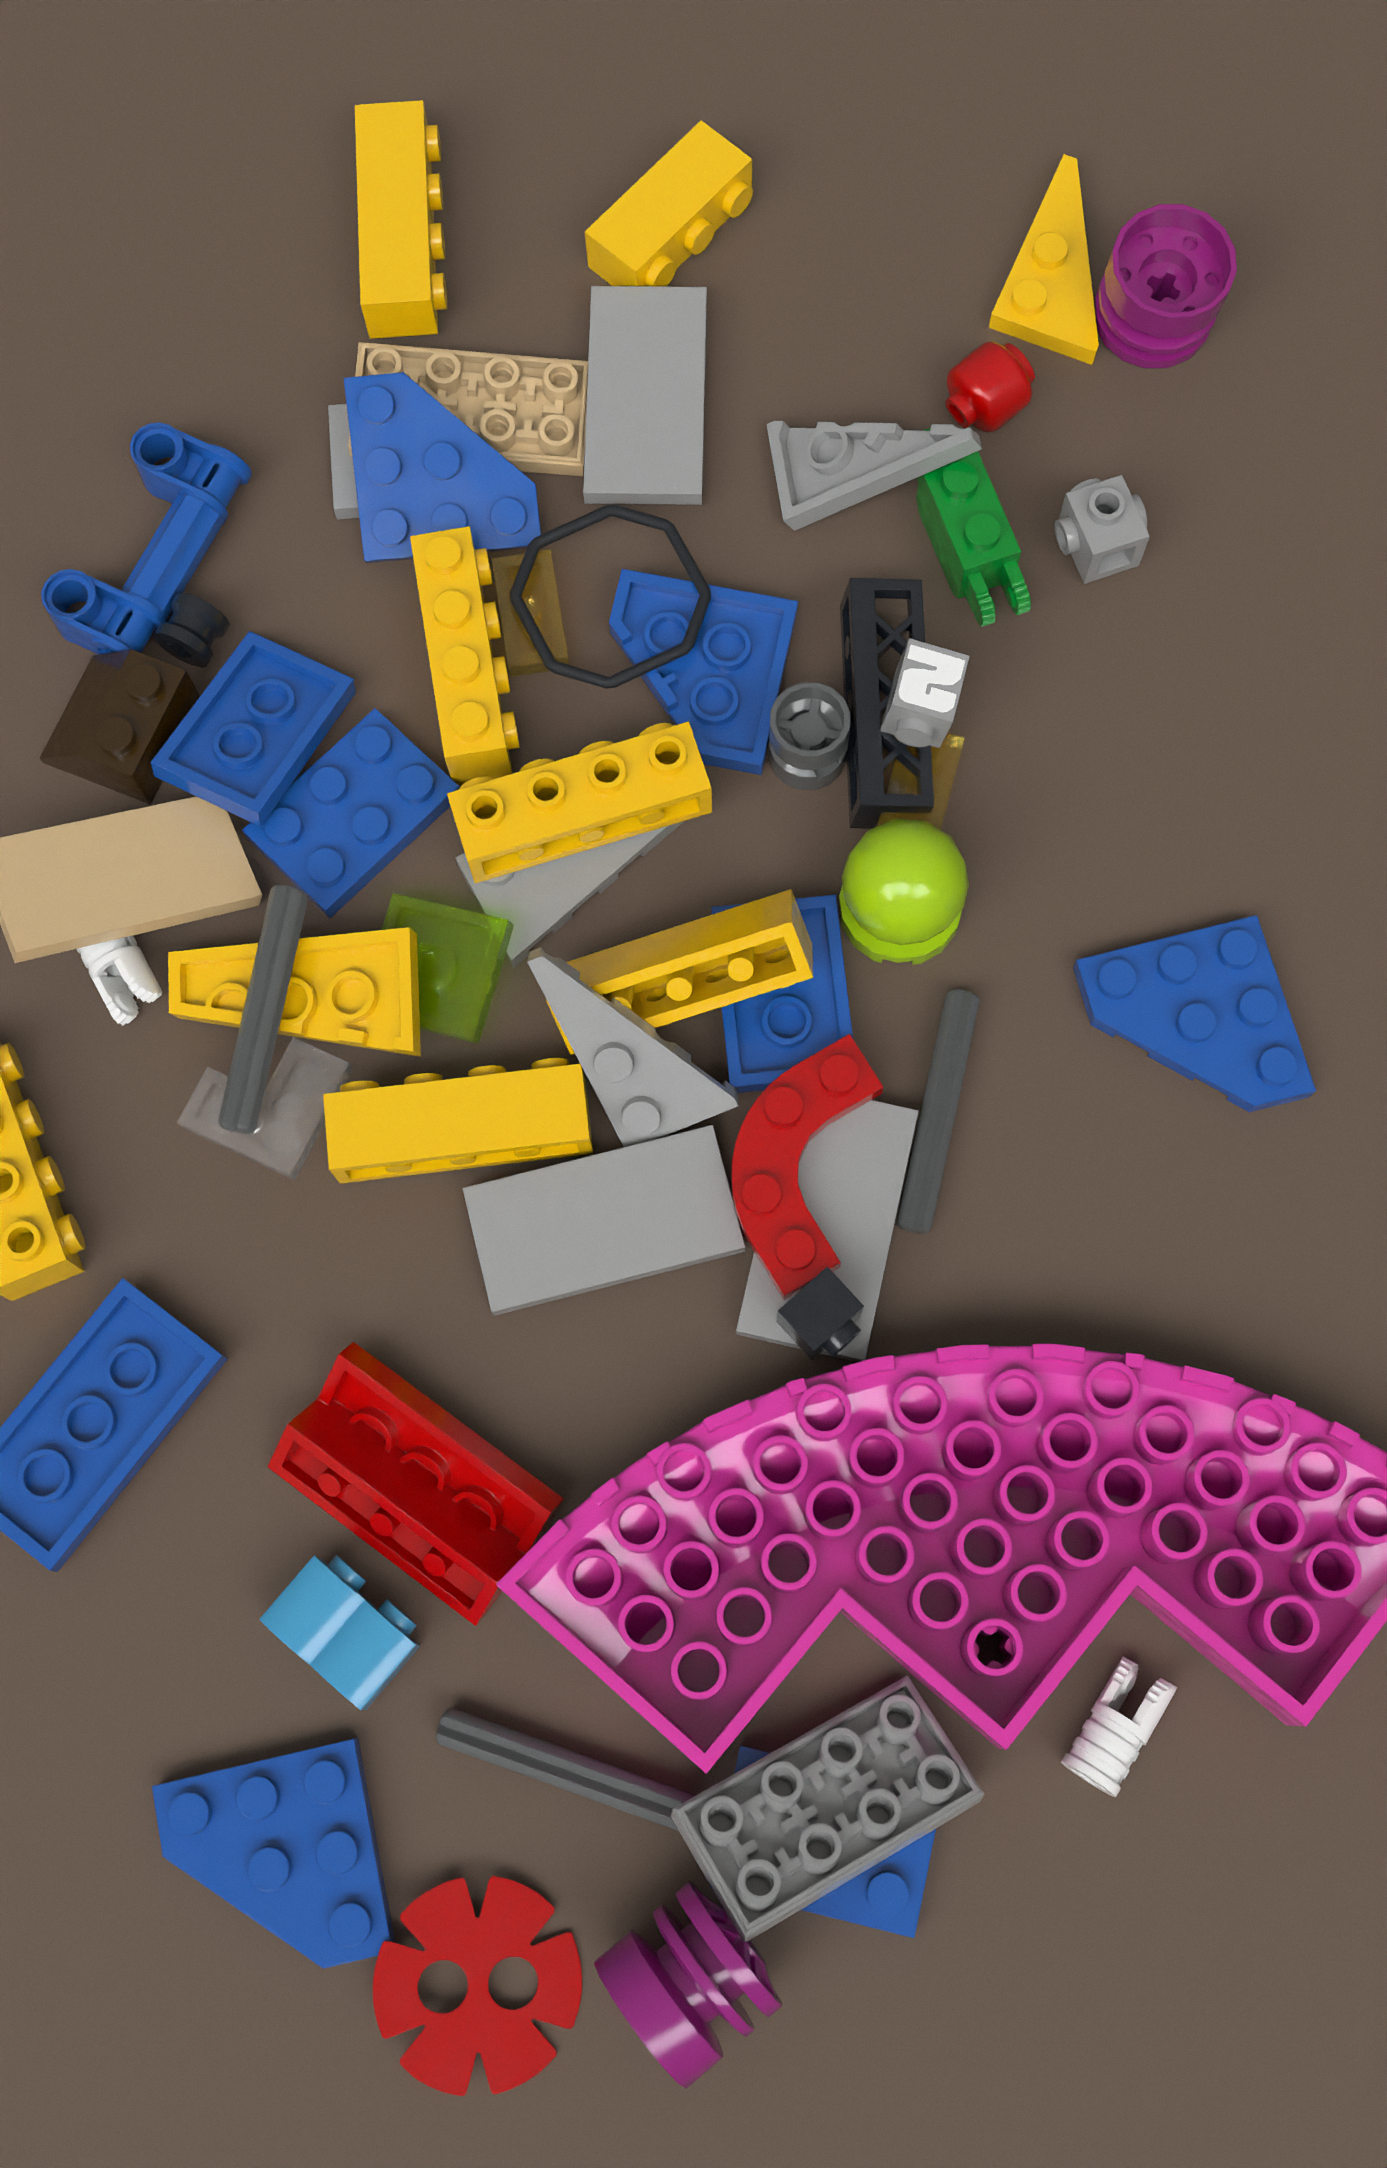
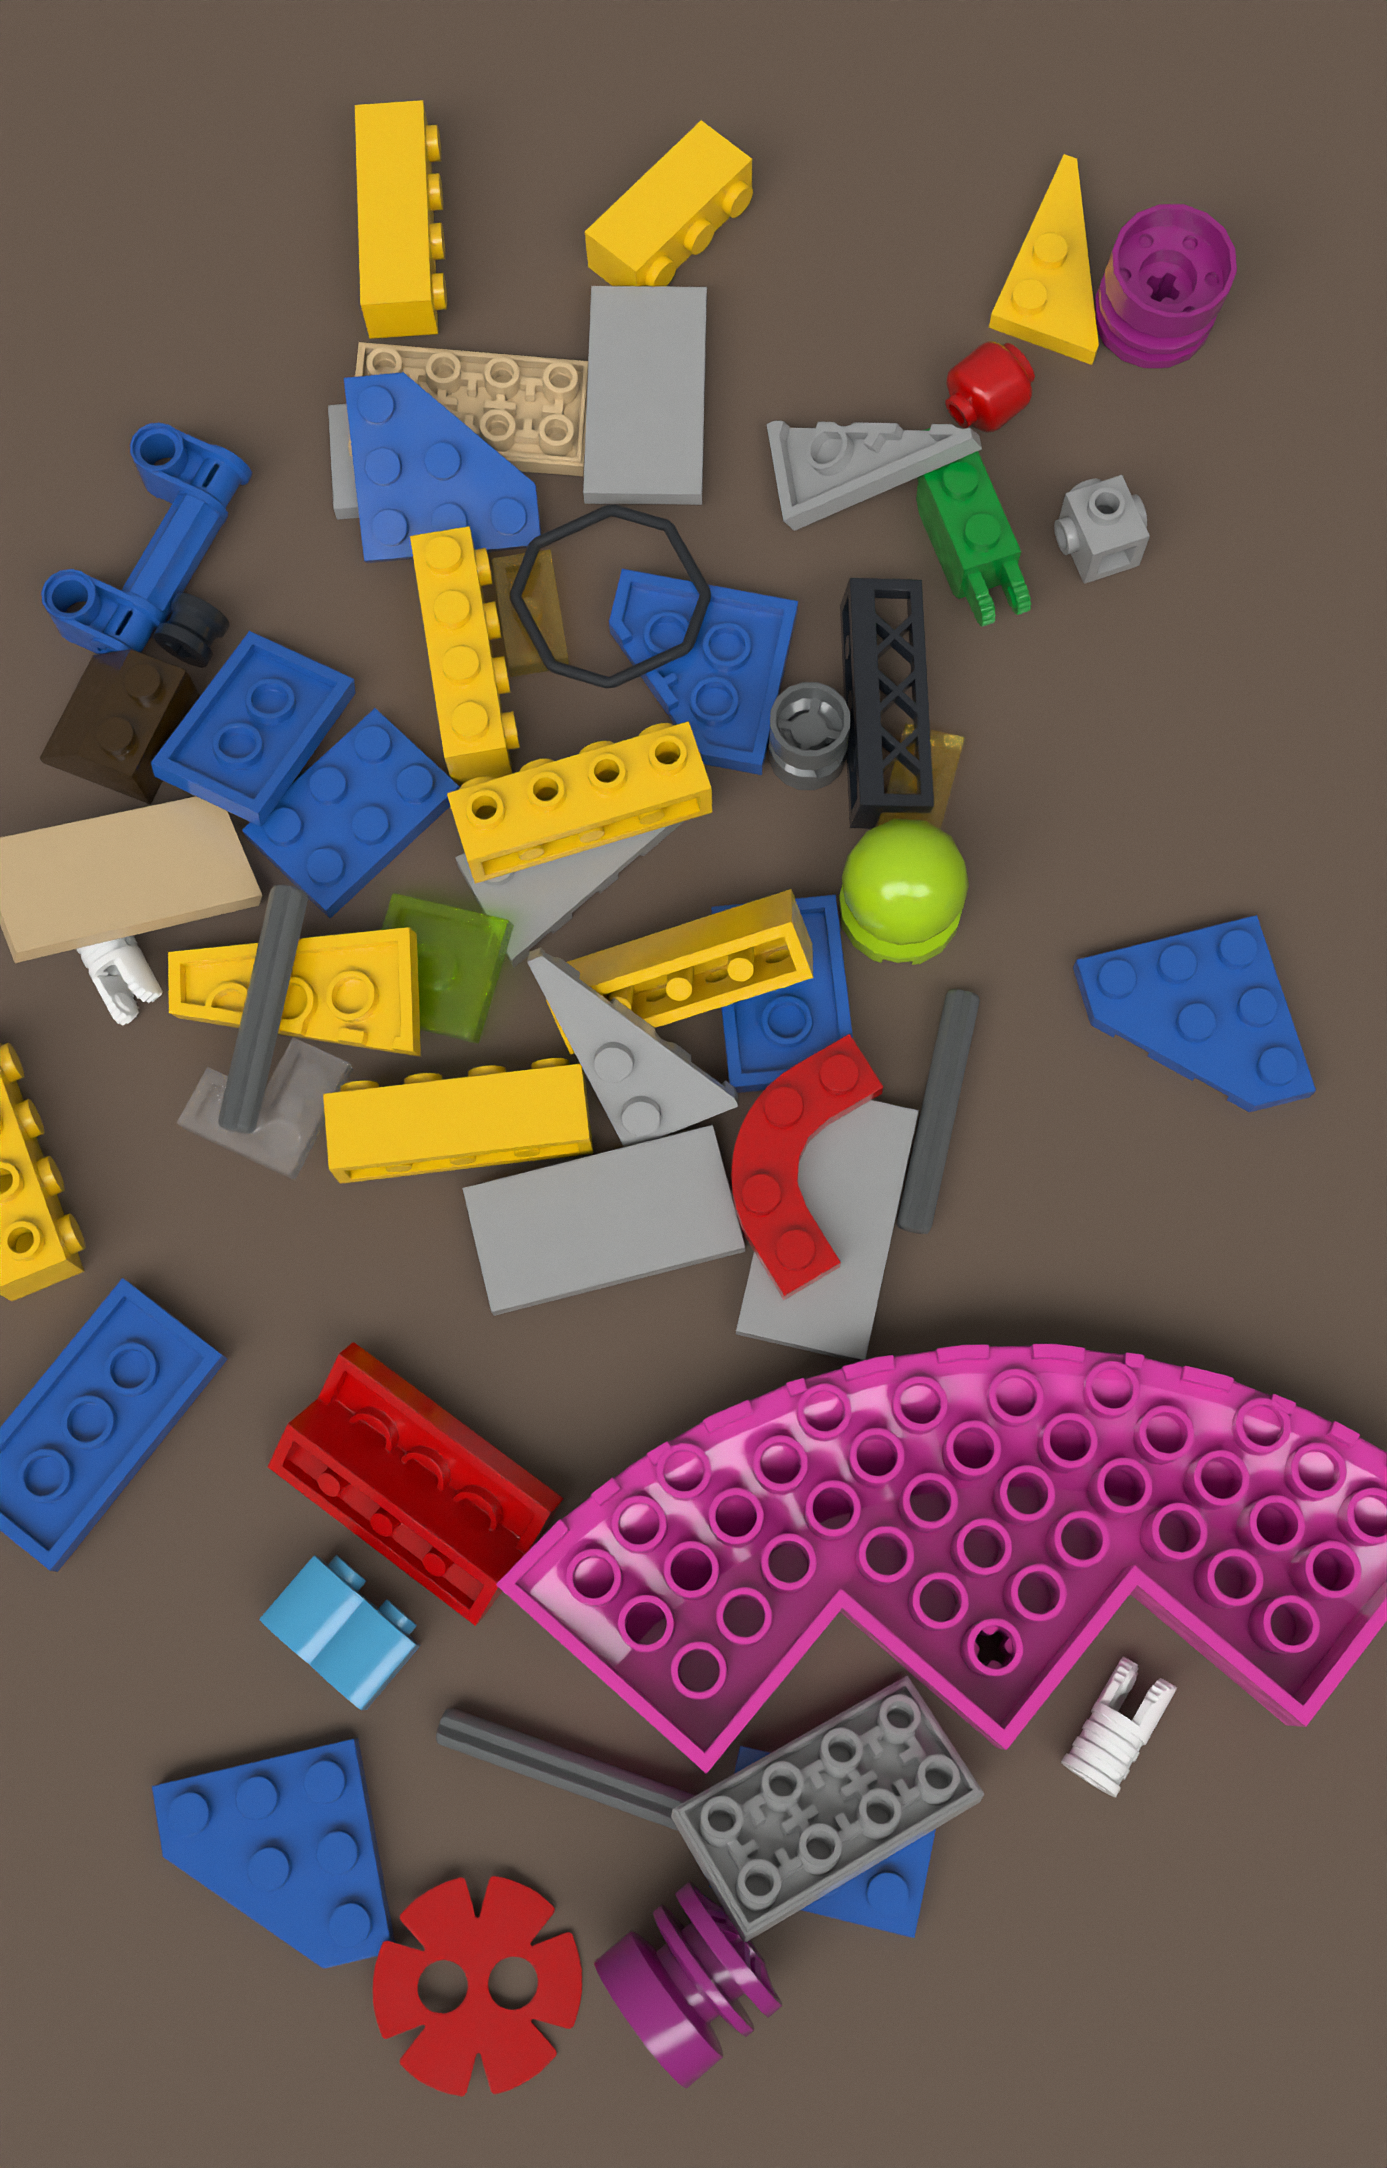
black plate [776,1266,864,1360] -> none
brick [880,638,970,748] -> none

